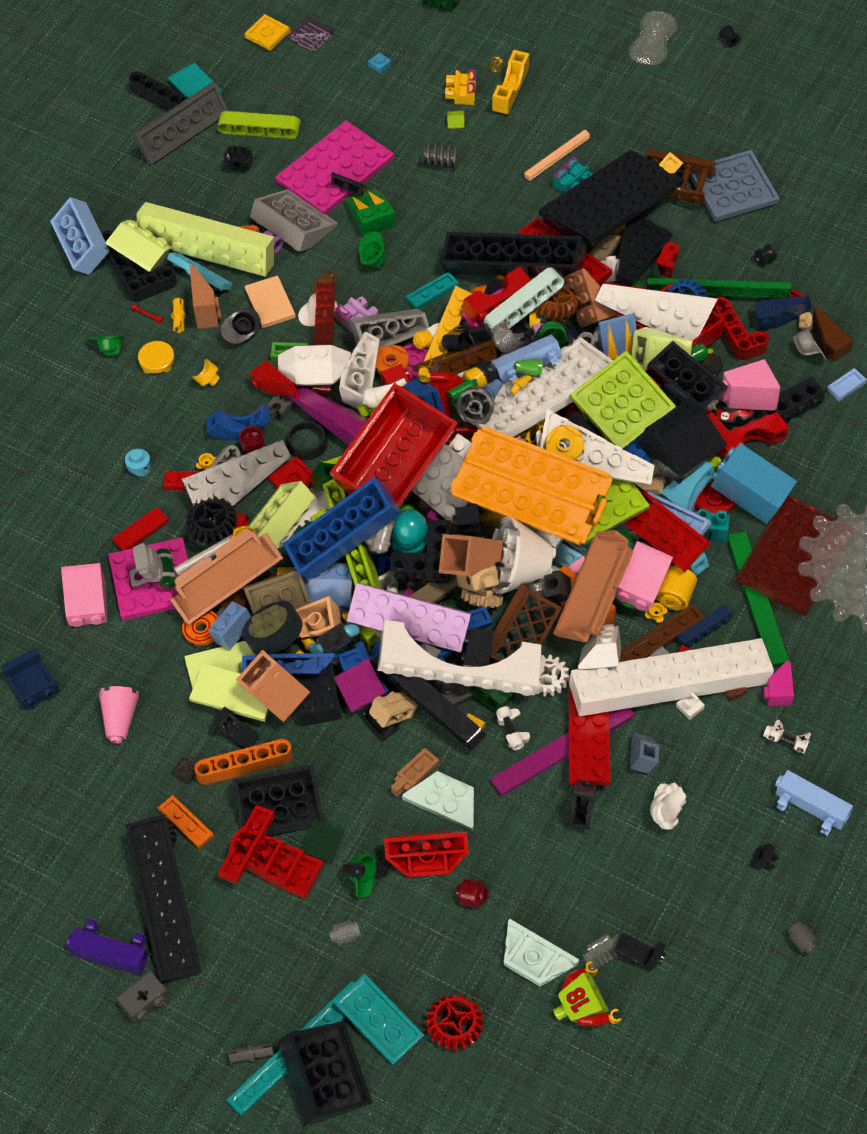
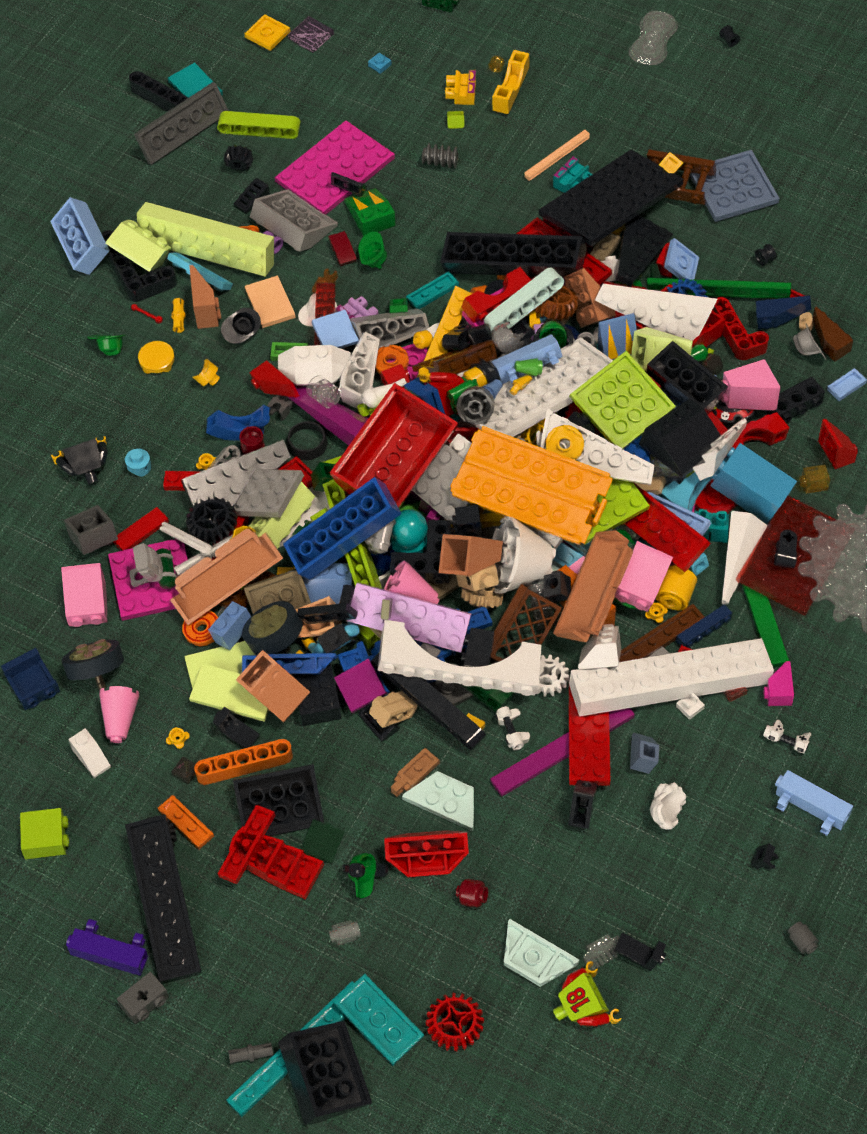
none -> lime piece [20,808,69,859]
none -> black torso [51,436,108,486]
none -> black wheel [62,639,124,690]
none -> dark grey brick [64,505,118,555]
none -> white slope [69,728,111,778]
none -> white axle [160,522,212,555]
none -> yellow plate [166,727,190,749]
none -> black slope [233,178,270,214]
none -> light grey plate [234,469,304,518]
none -> black piece [297,585,358,624]
none -> clear wheel [306,375,341,408]
none -> light blue tile [311,310,359,348]
none -> dark red slope [328,231,357,266]
none -> tile [381,598,393,620]
none -> bright pink cone [384,560,439,604]
none -> green tile [389,298,408,313]
none -> light blue tile [664,238,699,279]
none -> white wedge [693,418,747,481]
none -> white wedge [722,511,767,605]
none -> black piece [774,530,797,569]
none -> clear yellow brick [799,464,830,494]
none -> red slope [818,419,858,469]

